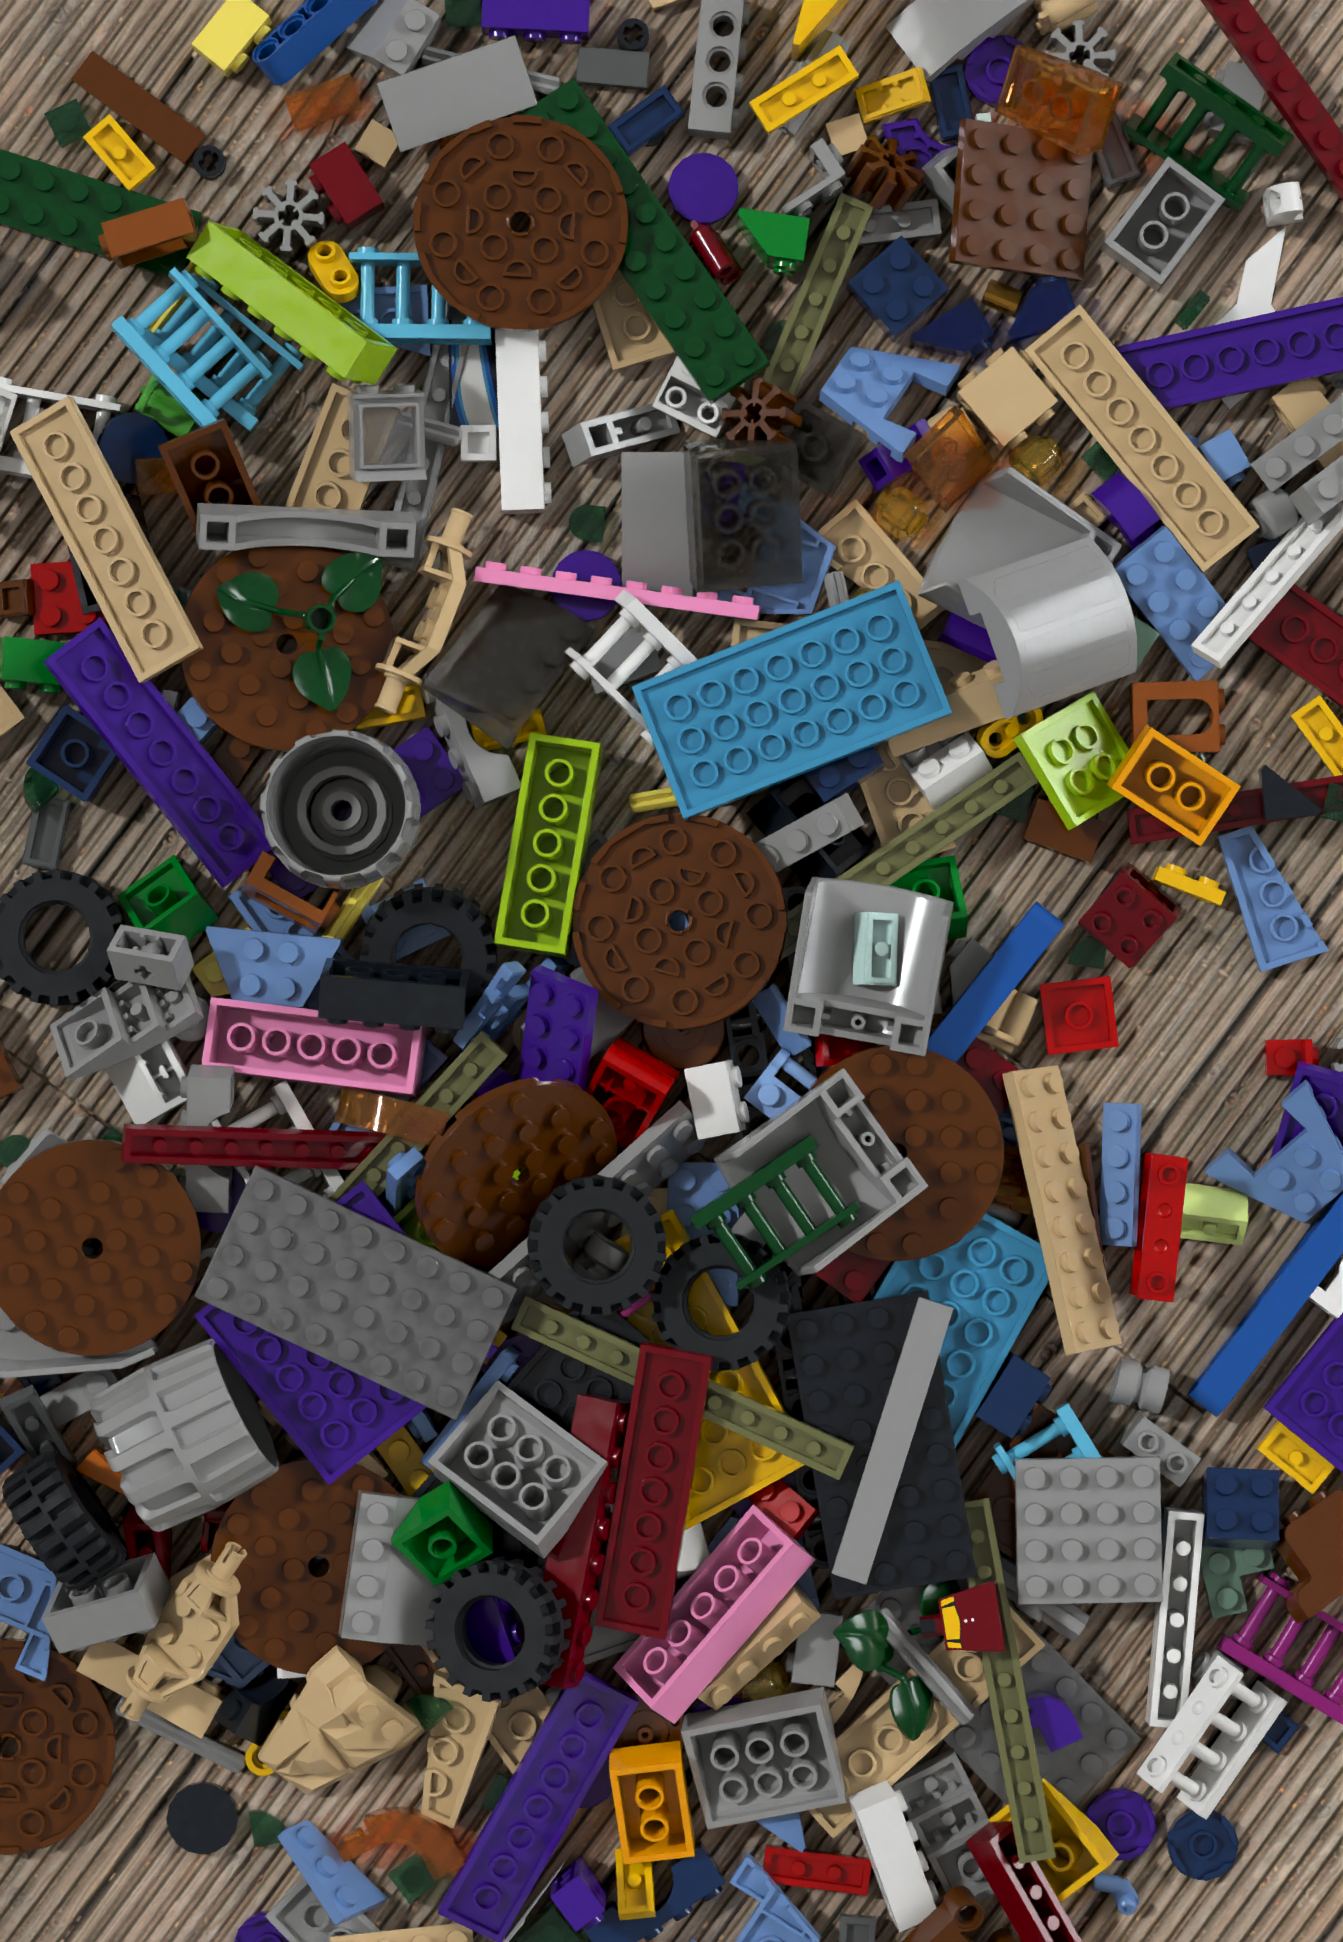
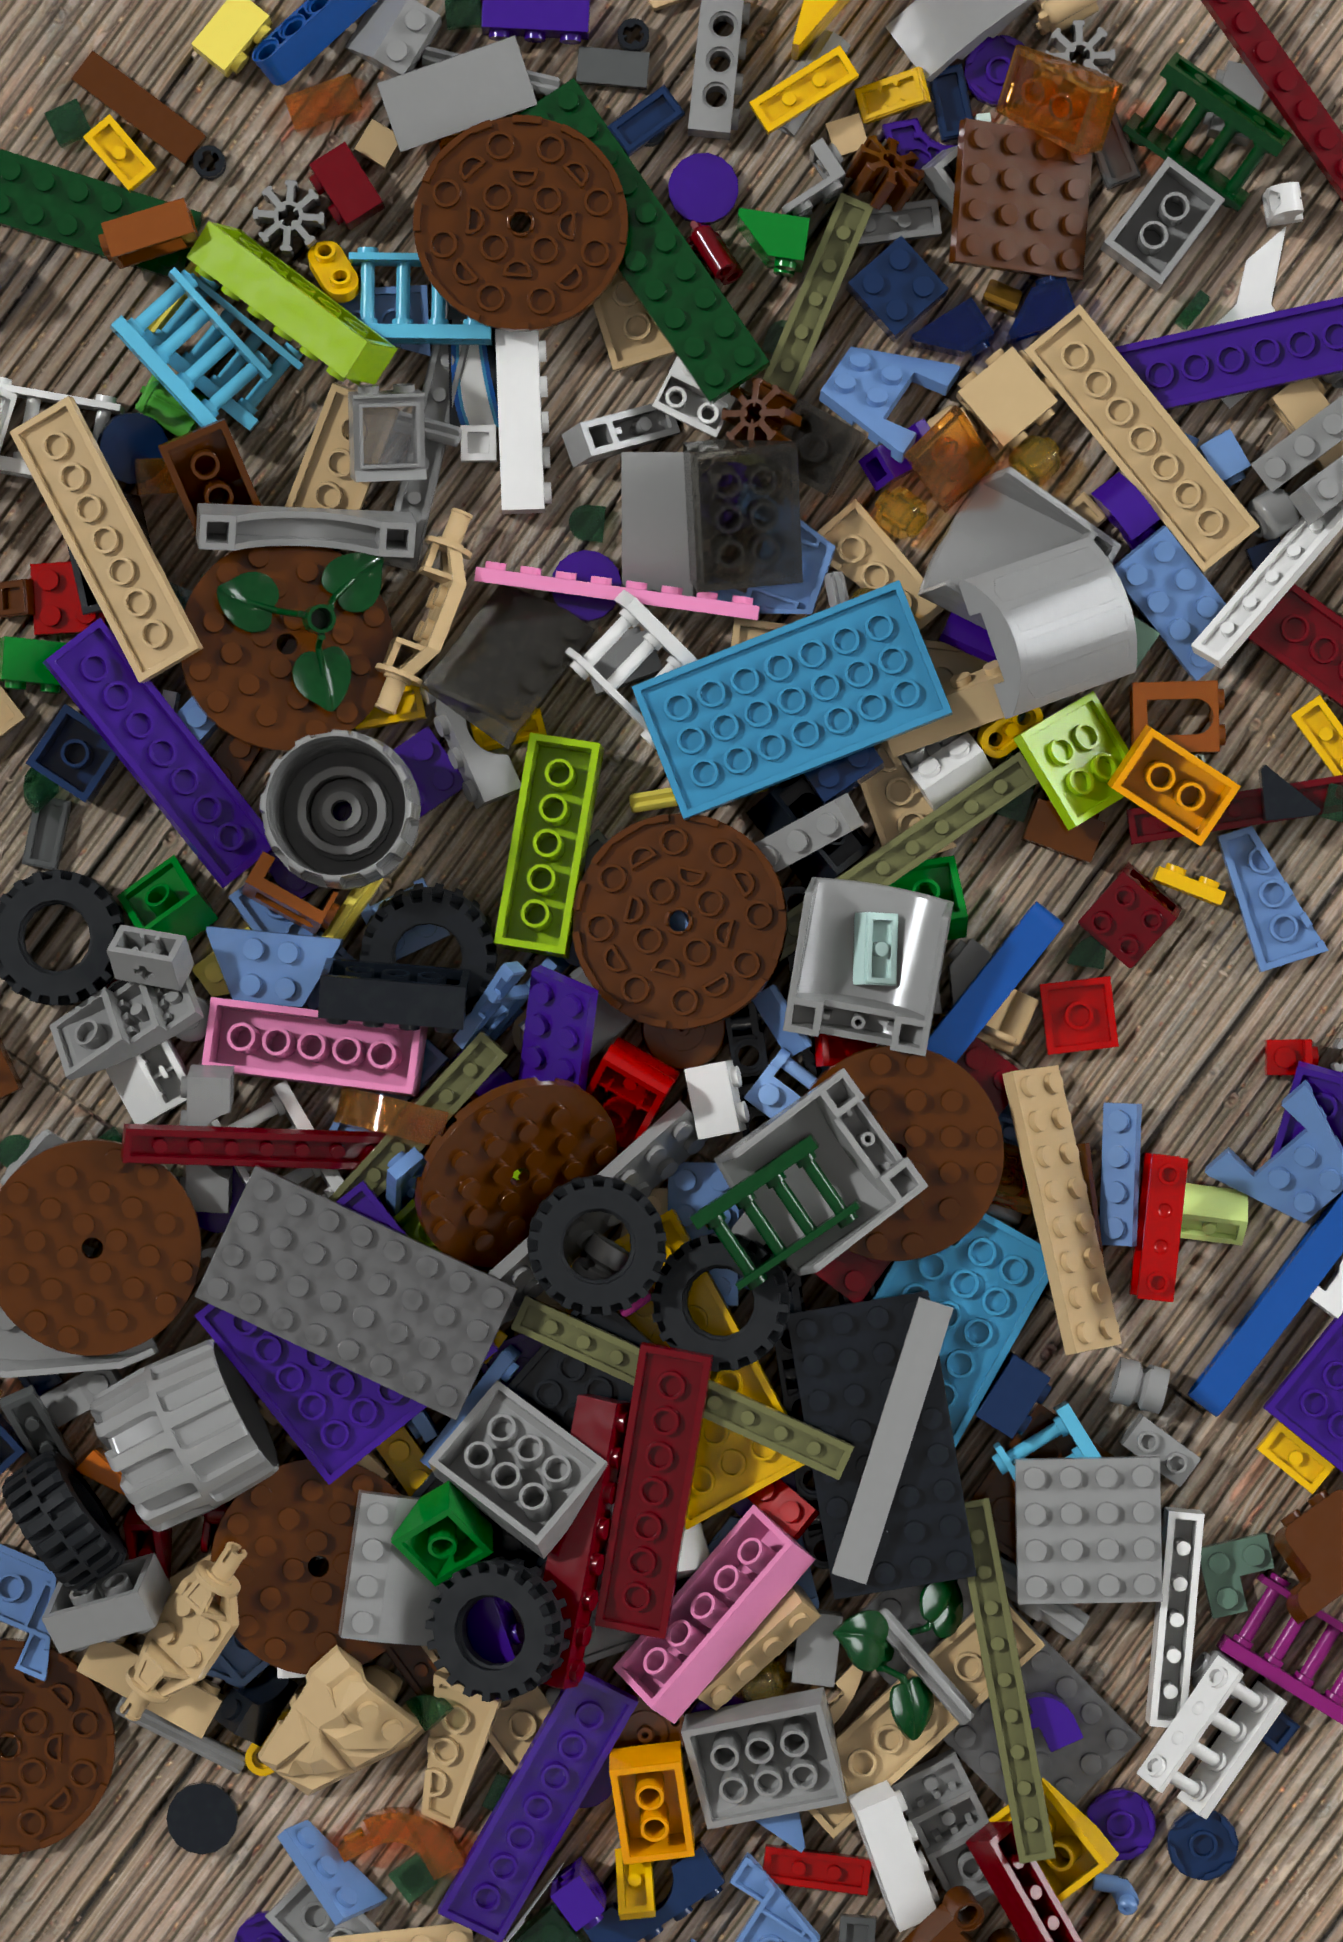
clear green tile [248,1810,287,1847] -> none
dark red torso [919,1581,1006,1651] -> none
clear green plate [1080,441,1120,483] -> none
dark blue brick [1202,1467,1279,1550] -> none

